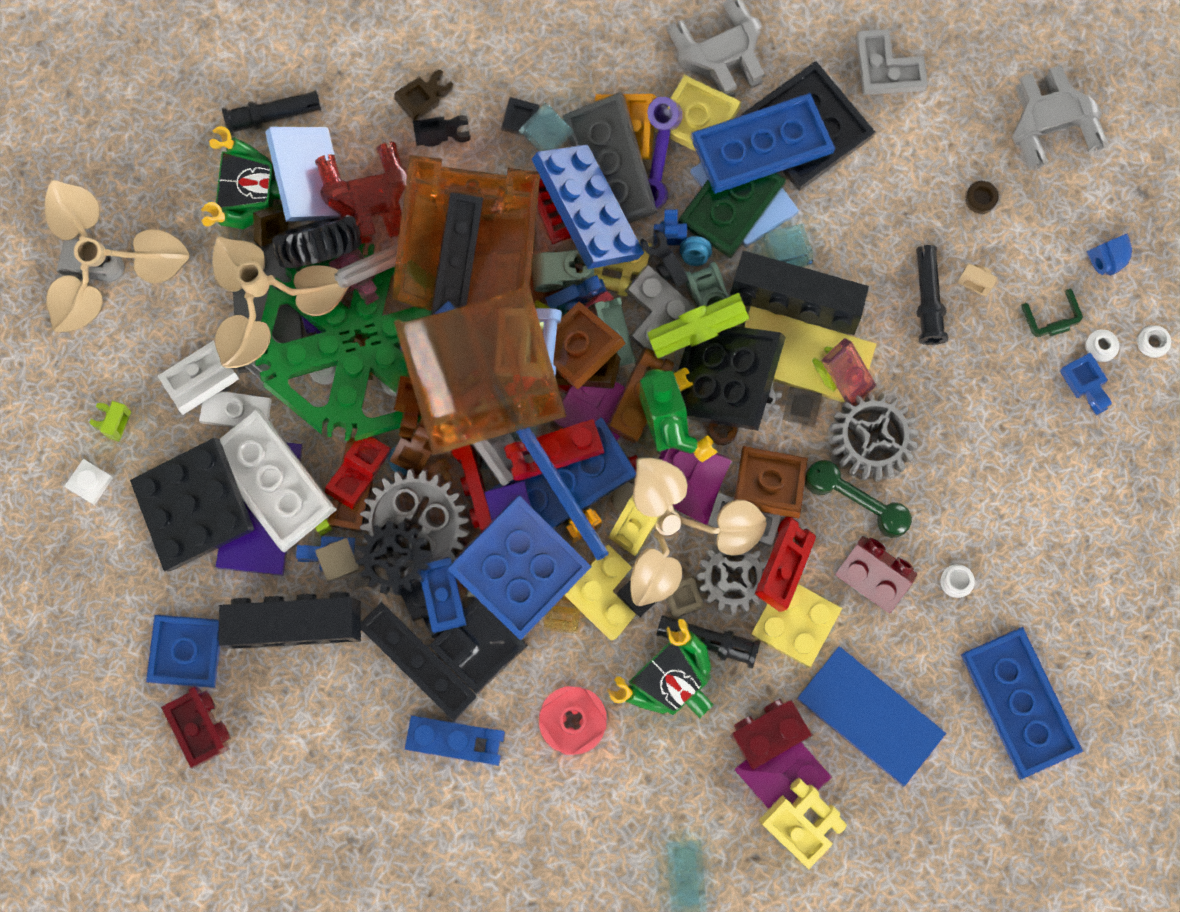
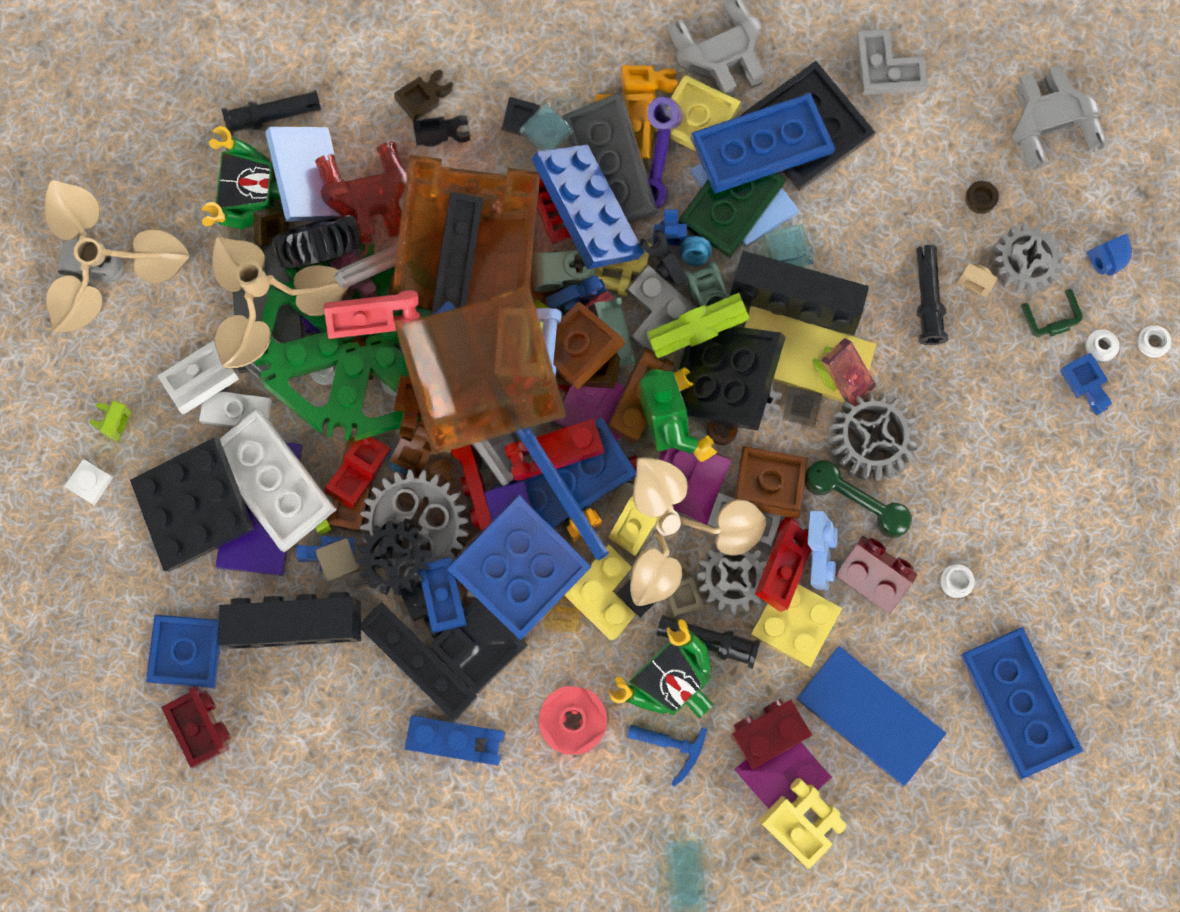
none -> coral plate [324,290,421,339]
none -> light orange plate [620,65,678,95]
none -> blue piece [627,725,707,786]
none -> light blue plate [808,511,838,590]
none -> light grey gear [992,223,1065,295]

